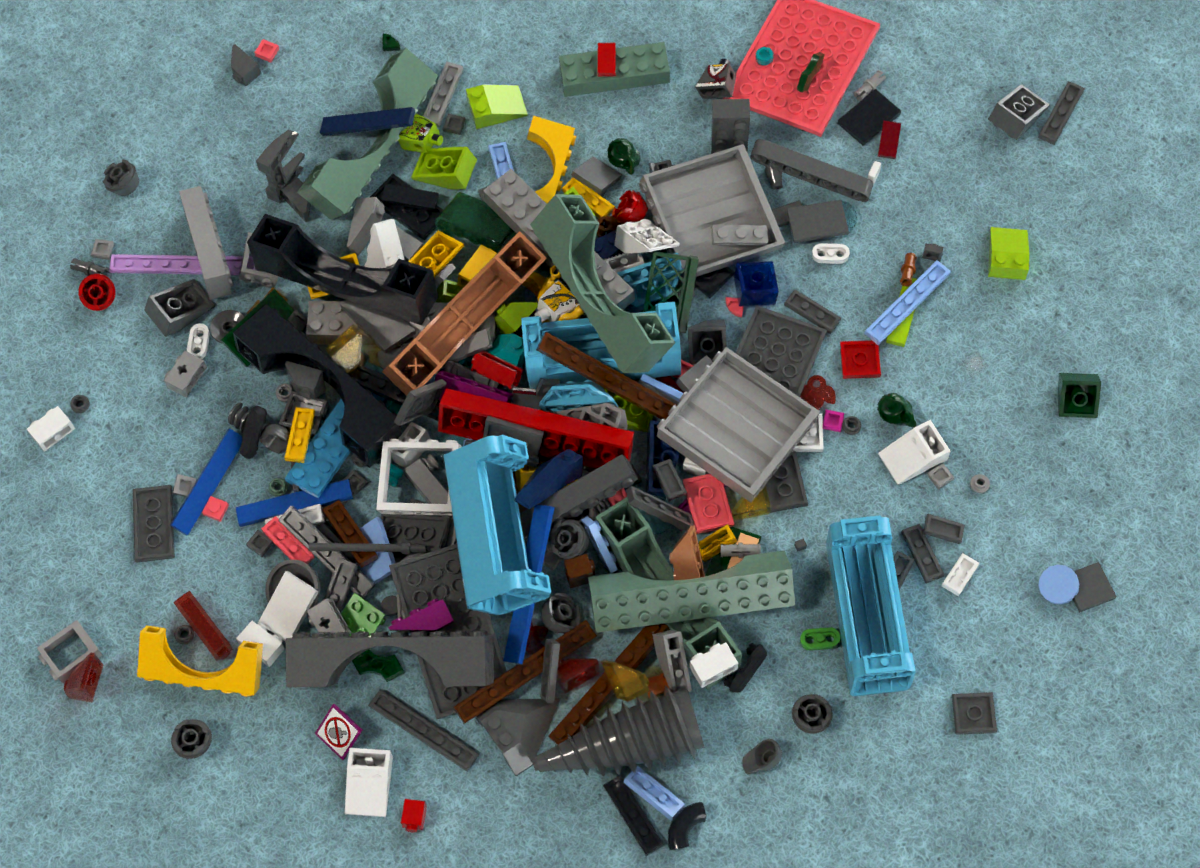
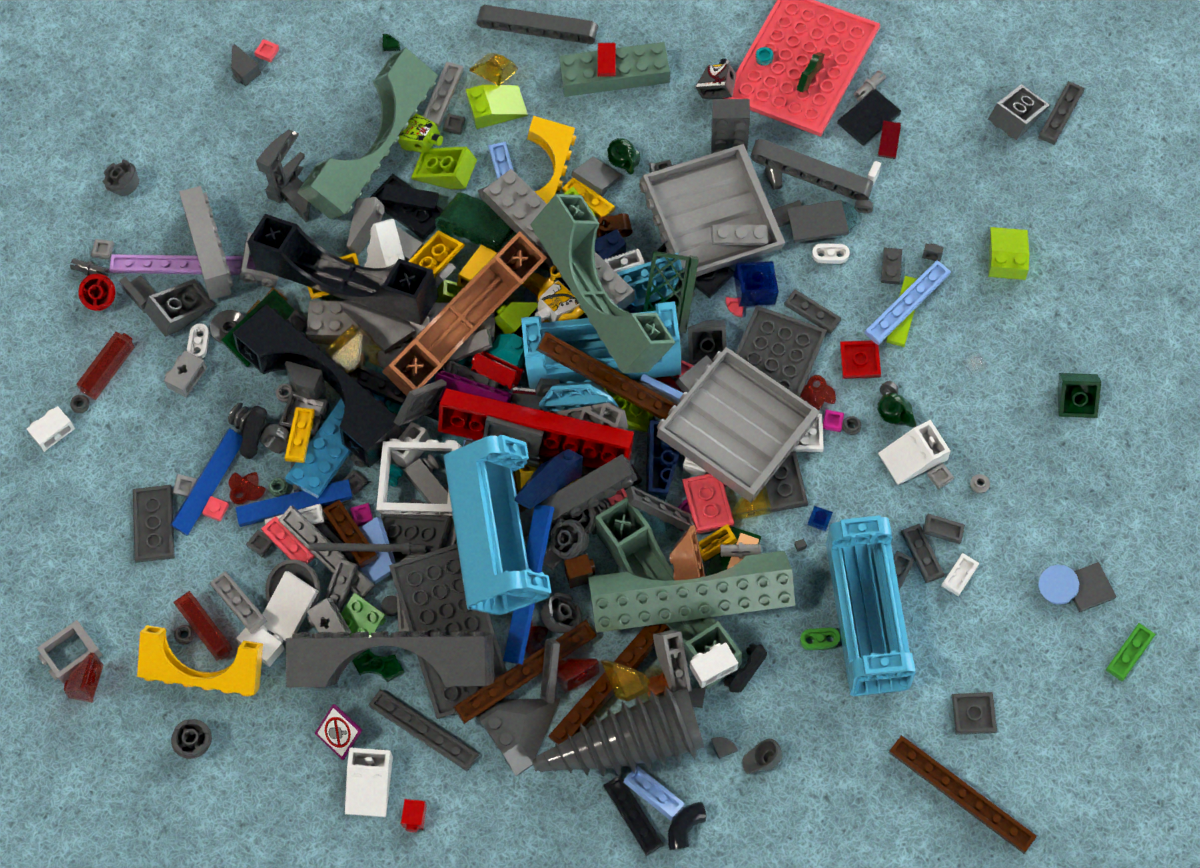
dark blue tile [320,107,416,136] -> none
magenta slope [389,598,454,631] -> none
light blue plate [581,516,618,573] -> none
red cone [612,190,648,224] -> none
white slope [614,219,680,254] -> none
dark grey tile [652,459,687,502] -> none
dark grey cone [792,694,833,734] -> none
dark orange pin [900,253,917,287] -> none
none -> clear red brick [76,332,135,400]
none -> dark grey panel [119,275,156,314]
none -> light grey tile [210,571,267,633]
none -> clear red plate [229,472,266,505]
none -> dark pink tile [350,503,373,527]
none -> clear yellow slope [469,53,518,86]
none -> dark grey beam [476,5,598,44]
none -> dark grey tile [689,687,706,708]
none -> dark grey tile [711,737,738,758]
none -> clear blue plate [808,506,833,531]
none -> dark grey tile [854,200,873,213]
none -> dark grey plate [880,381,898,396]
none -> dark grey plate [881,247,902,285]
none -> reddish brown plate [889,735,1037,854]
none -> bright green tile [1106,623,1156,682]

